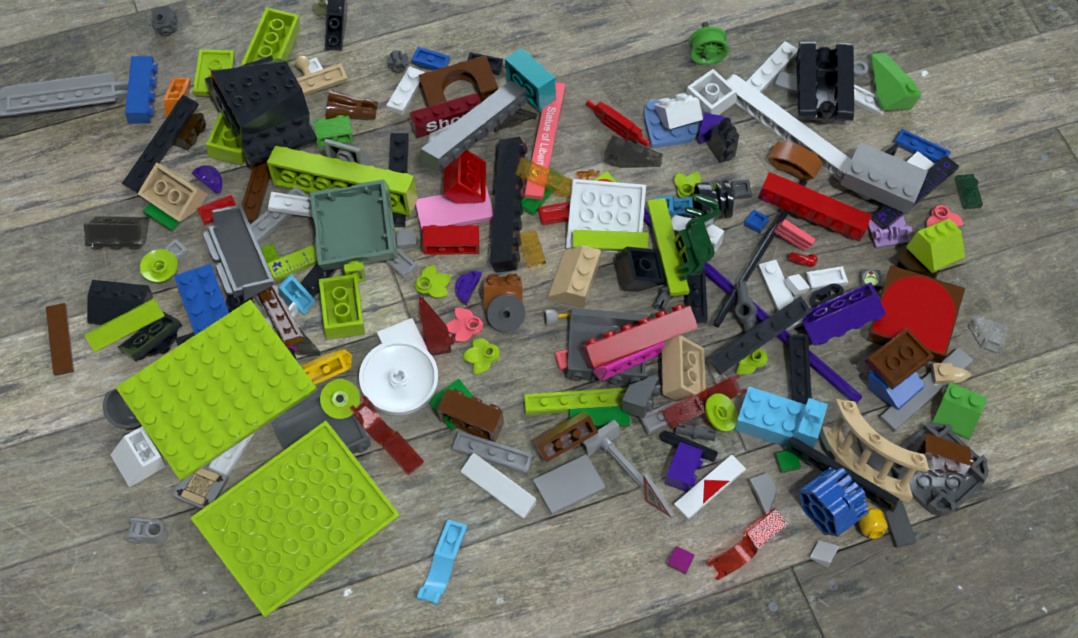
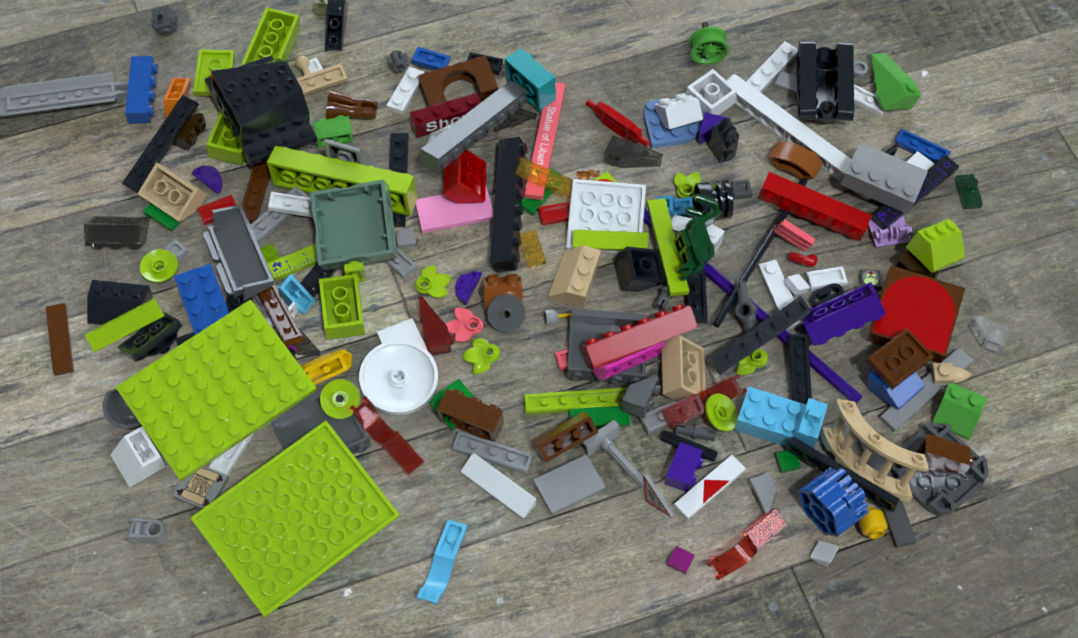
red brick [423,224,480,255] -> none
blue tile [744,209,770,234] -> none
coral plate [926,205,963,227] -> none

